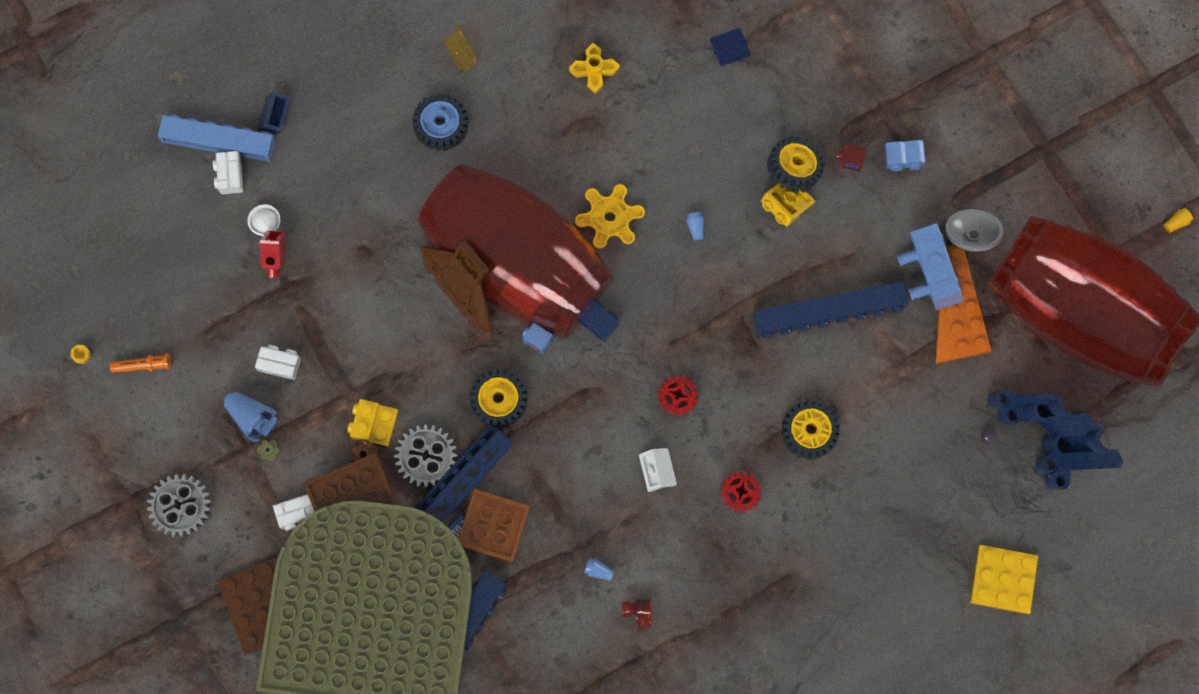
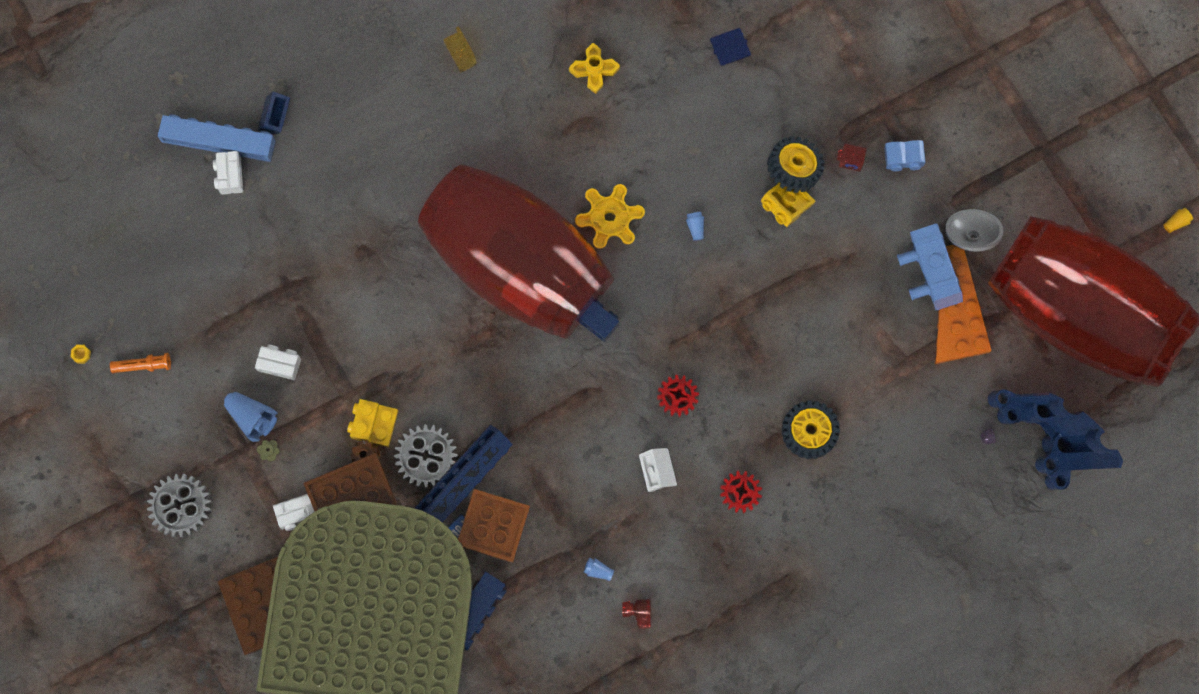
white hat [247,204,281,236] -> none
red torso [260,230,286,278] -> none
wheel [412,94,468,151] -> none
reddish brown plate [420,241,492,332] -> none
wheel [470,369,527,428] -> none
medium blue brick [522,323,553,355] -> none
dark blue brick [752,282,908,339] -> none
yellow plate [970,545,1038,614] -> none

